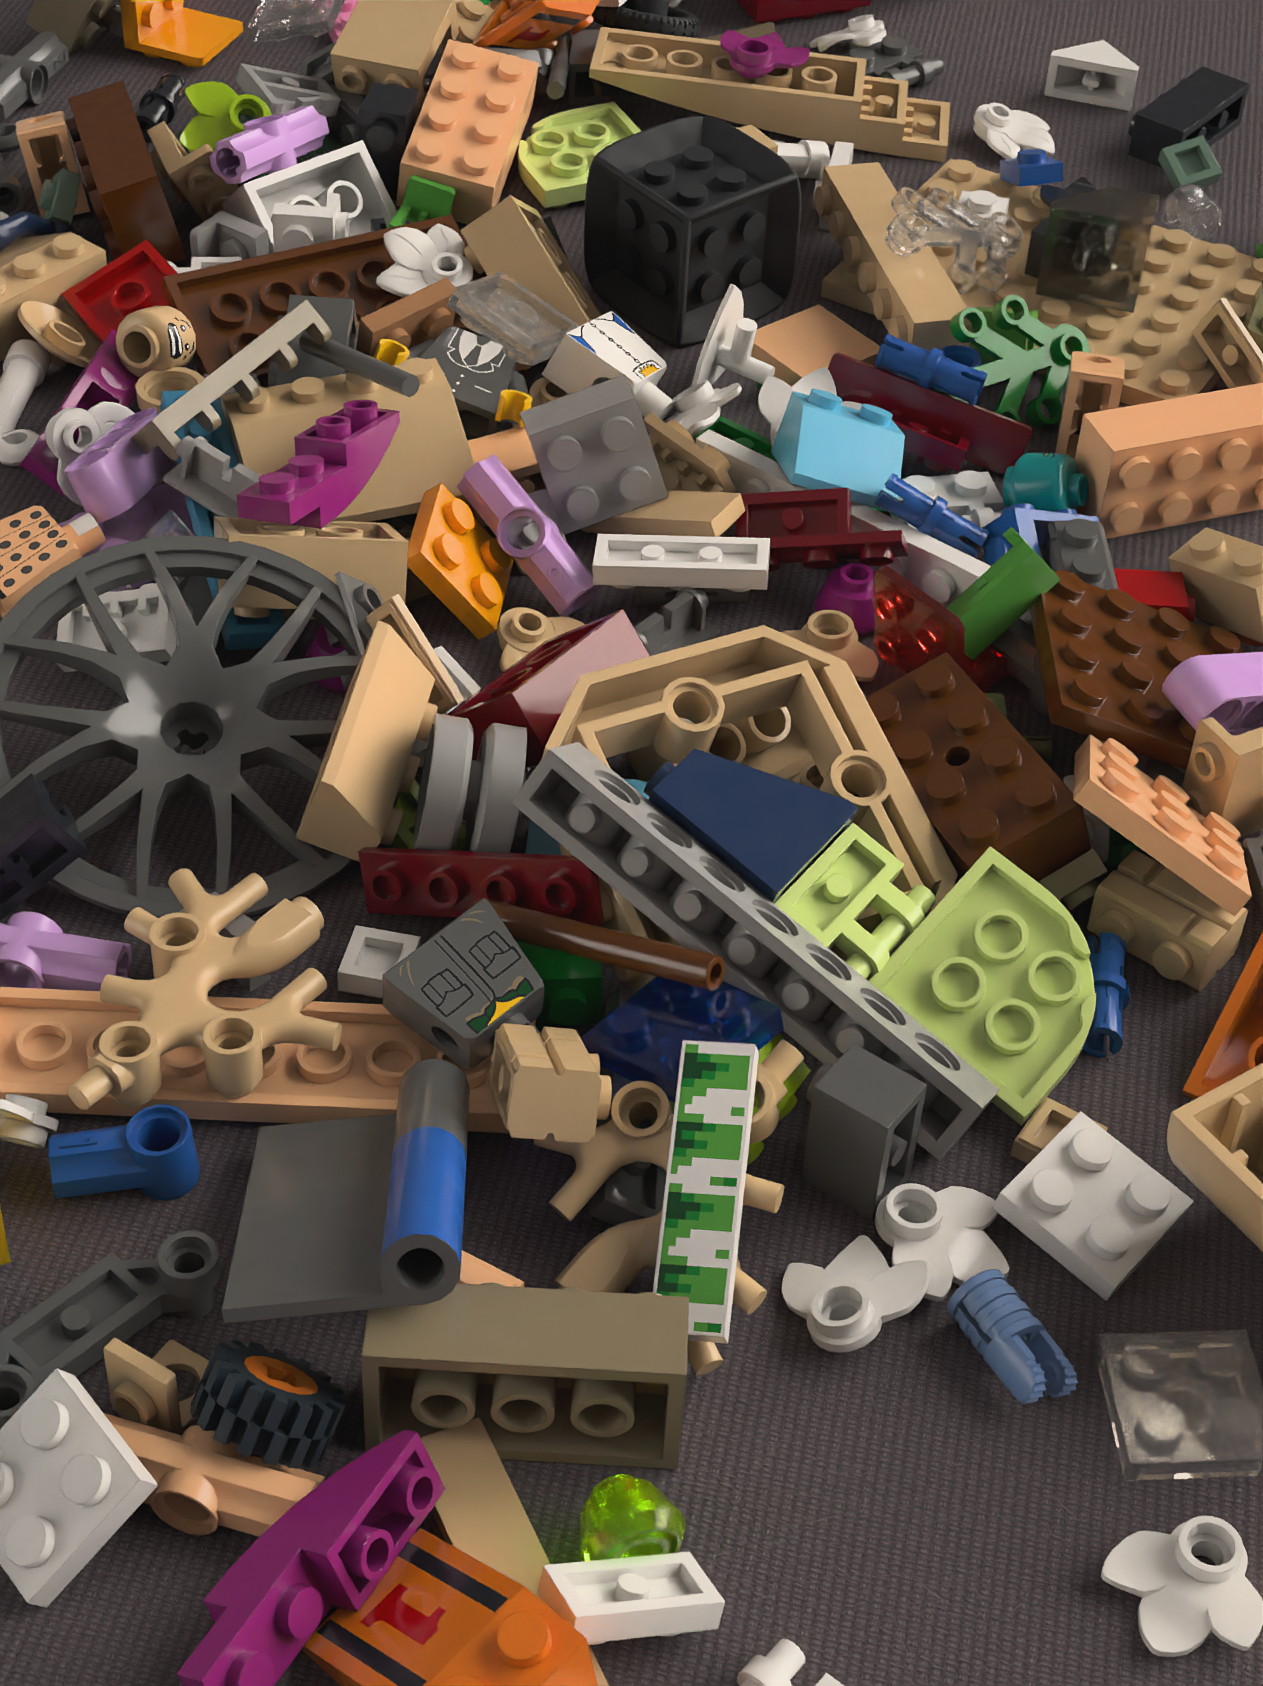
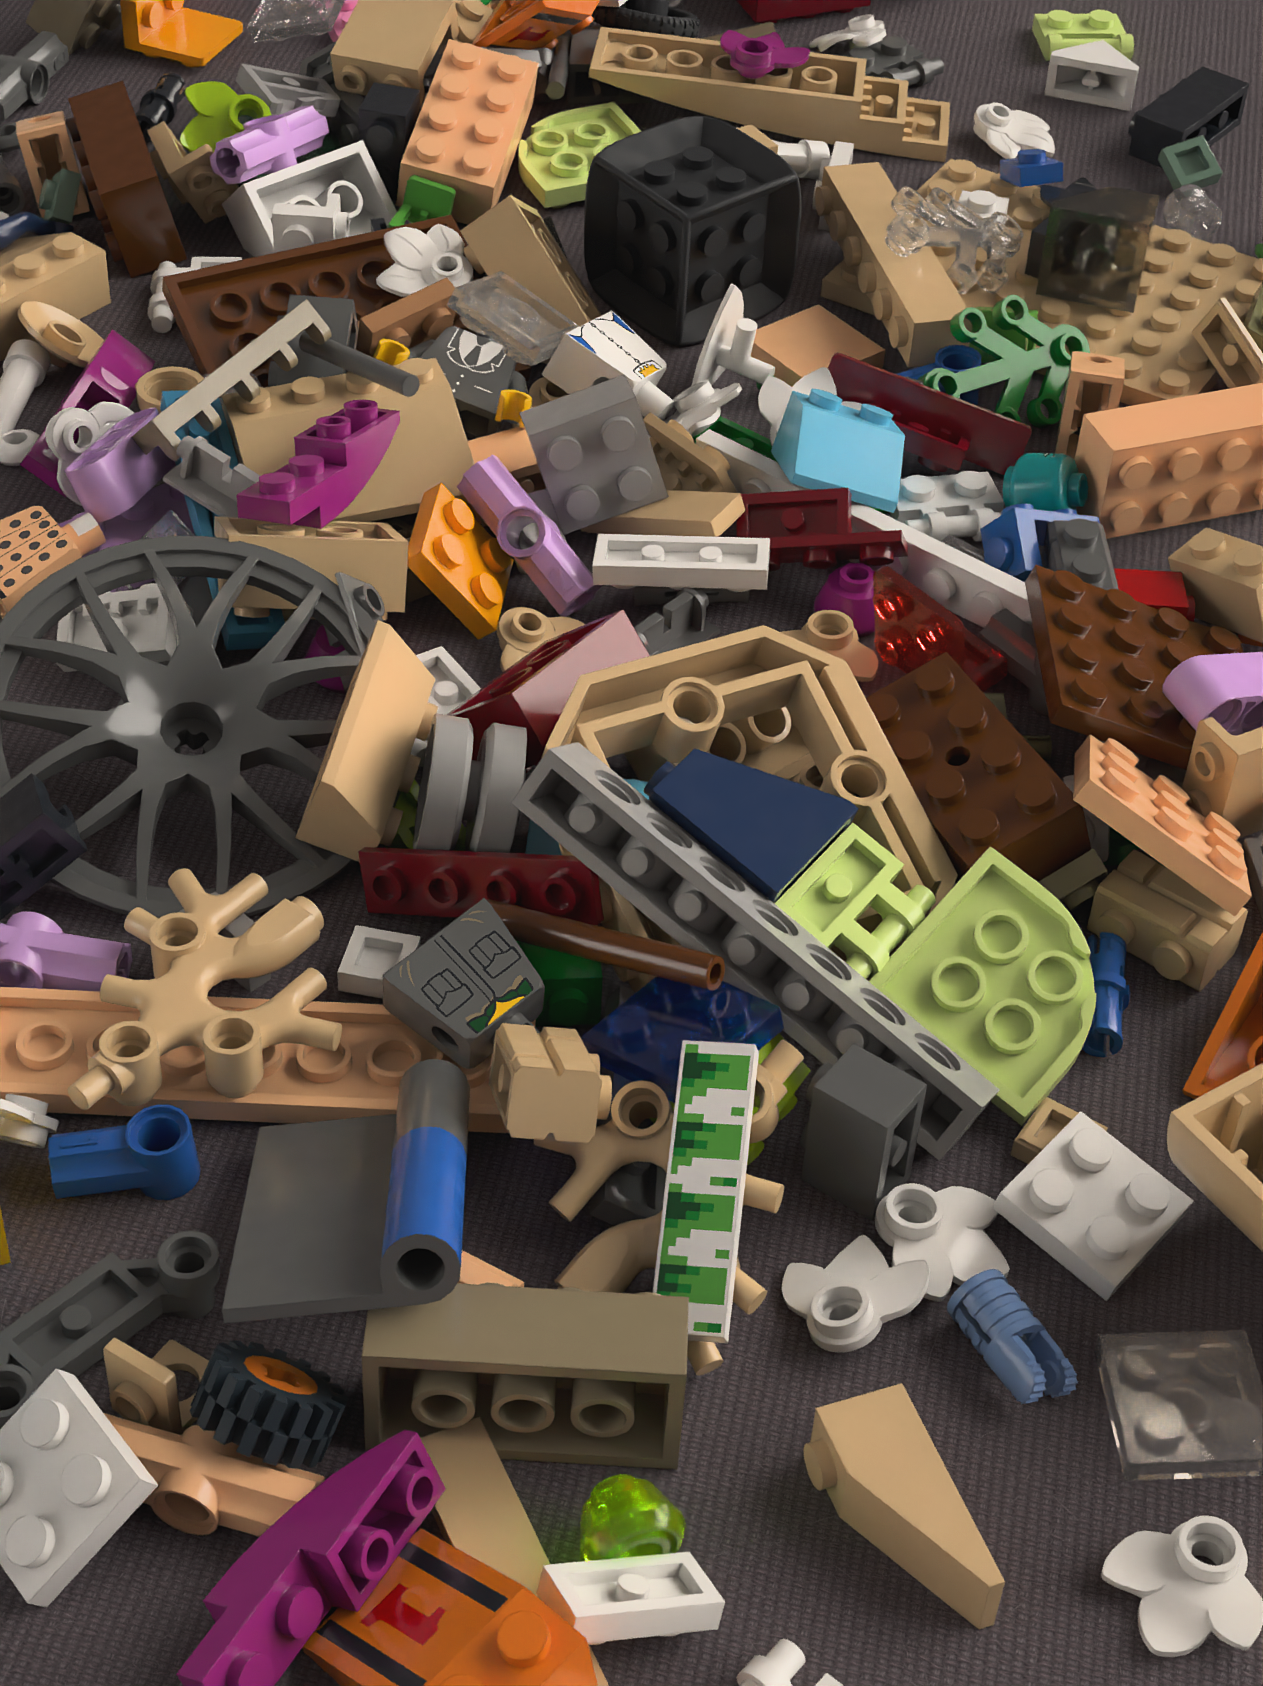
red plate [62,239,178,344] -> none
tan head [116,305,196,378] -> none
light grey bracket [190,211,270,260] -> none
tan slope [366,594,465,714] -> none
blue pin [874,473,989,557] -> none
blue pin [875,334,987,405] -> none
bright green hinge [923,527,1061,660] -> none
none -> tan slope [804,1383,1005,1630]
none -> yellowish green plate [1032,10,1134,61]

